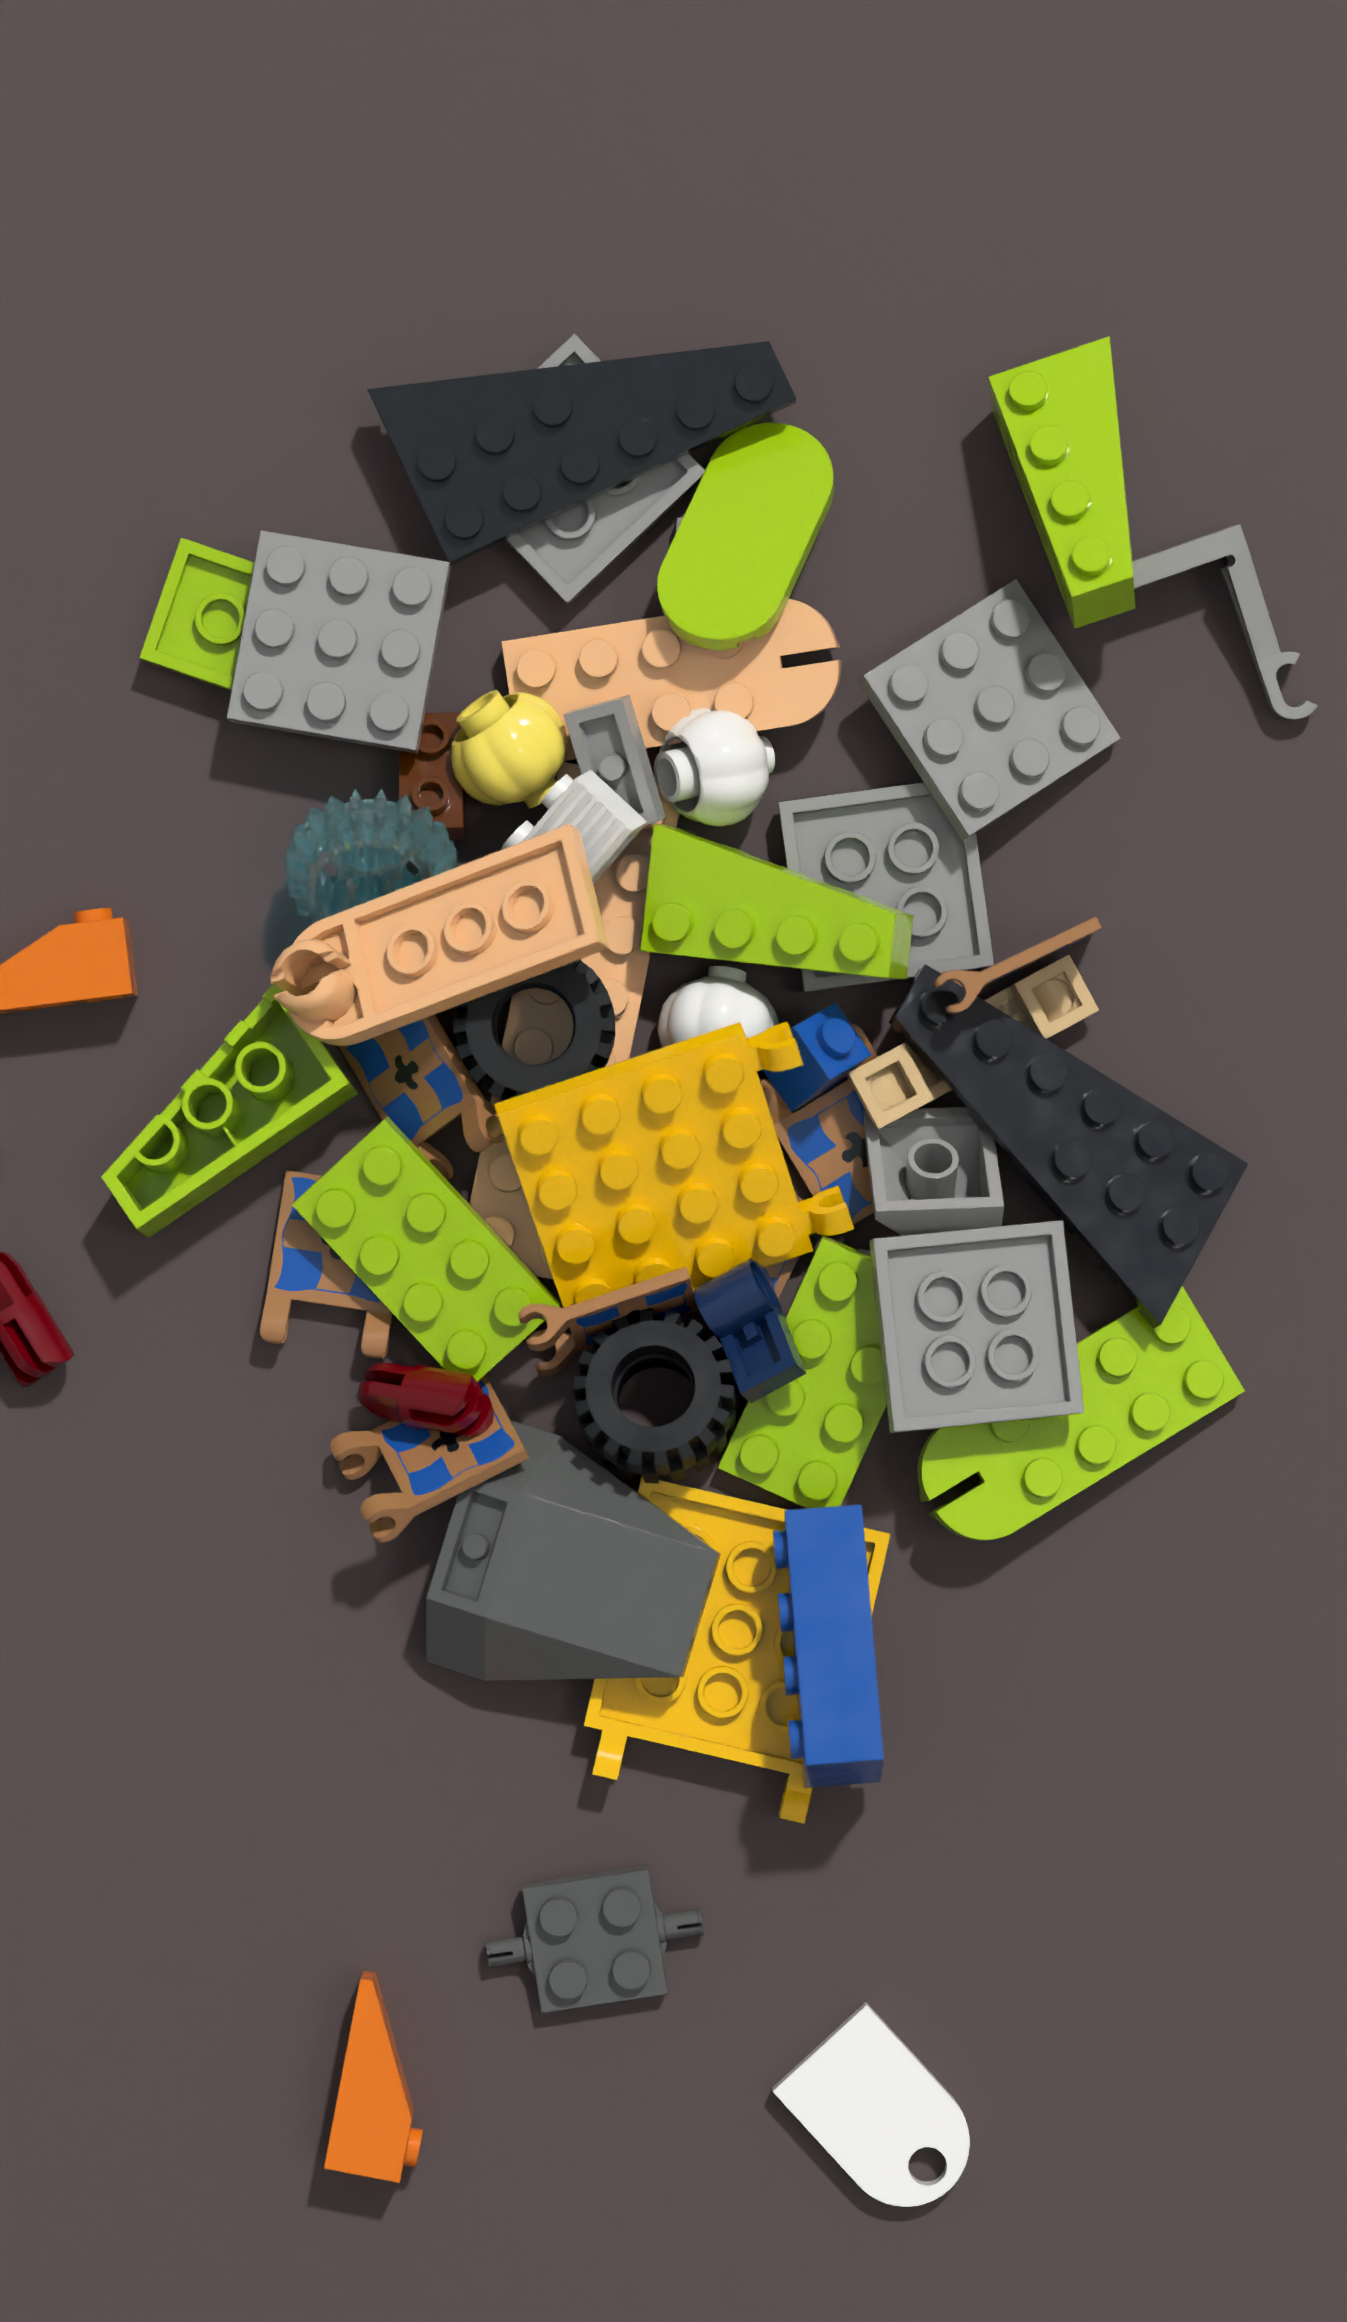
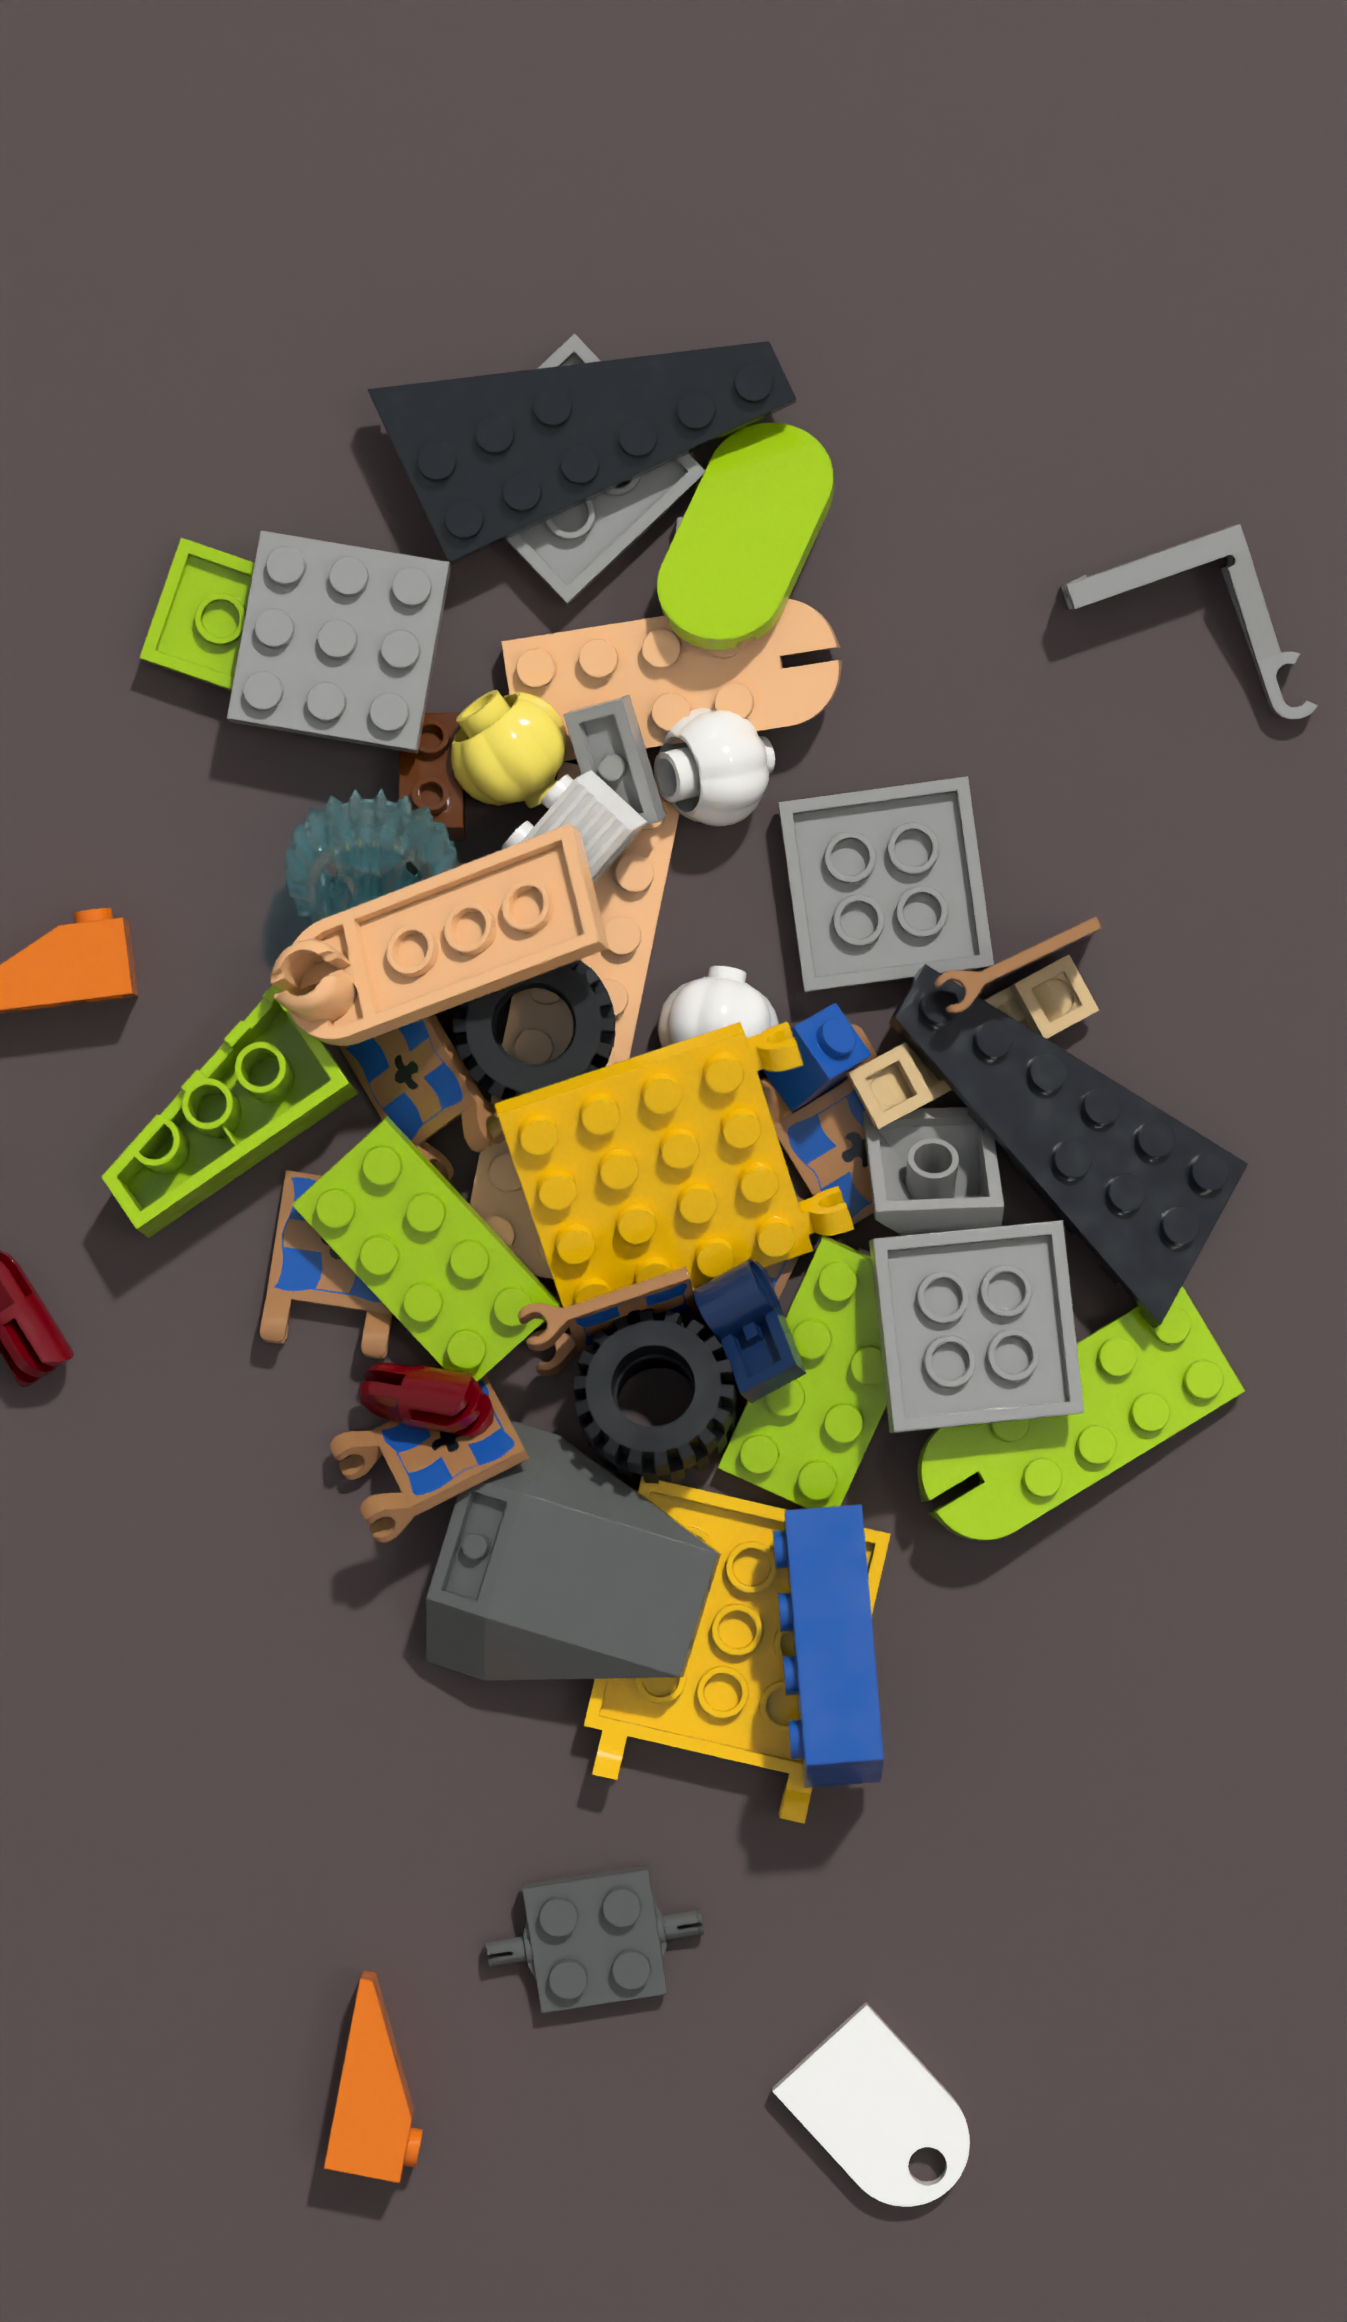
lime wedge [640,823,914,979] -> none
light grey plate [858,579,1121,841] -> none
lime wedge [988,336,1135,629] -> none

